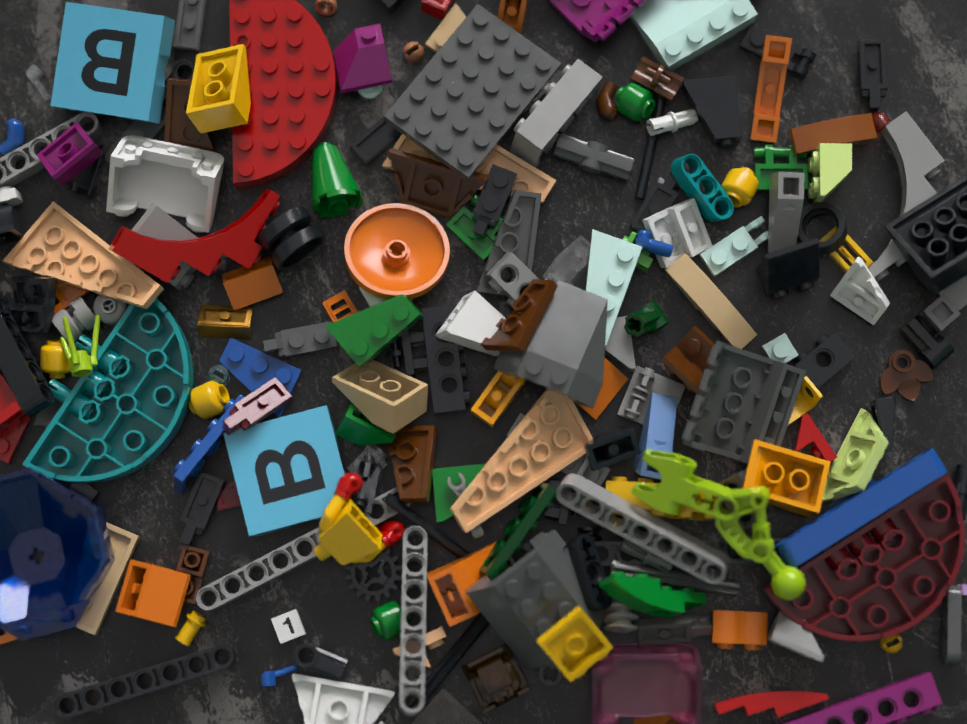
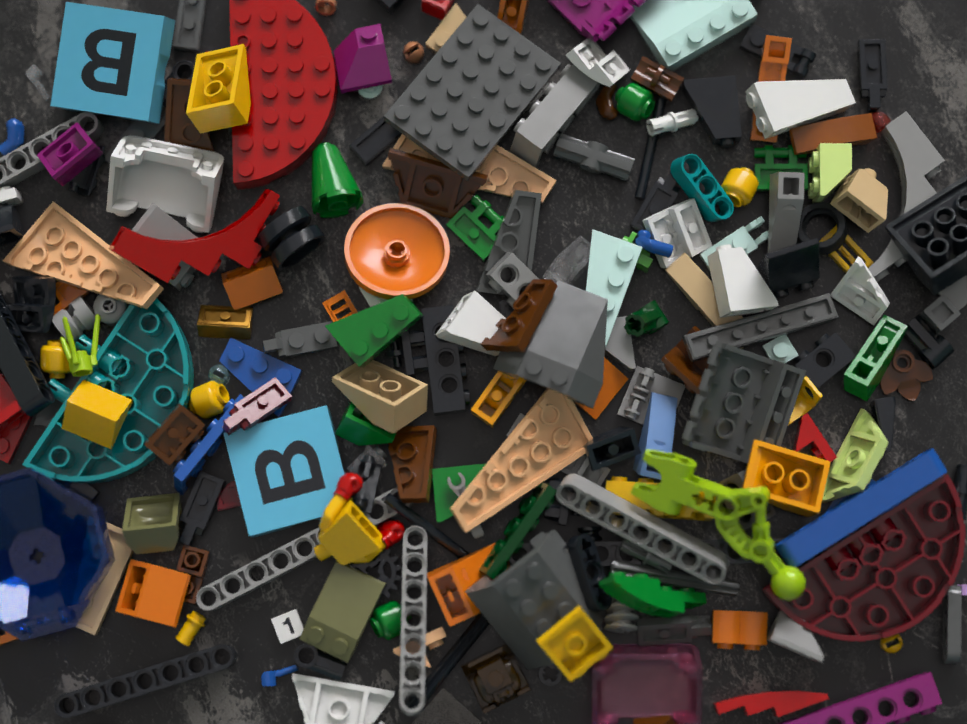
black hinge [472,164,517,238] -> none
none -> yellow slope [62,379,133,450]
none -> olive brick [122,493,182,554]
none -> reddish brown bracket [144,403,205,466]
none -> olive slope [299,561,386,663]
none -> white slope [566,38,630,87]
none -> dark grey tile [682,293,839,363]
none -> white slope [707,244,779,318]
none -> white slope [745,79,856,139]
none -> tan torso [830,168,888,233]
none -> green slope [844,315,908,401]

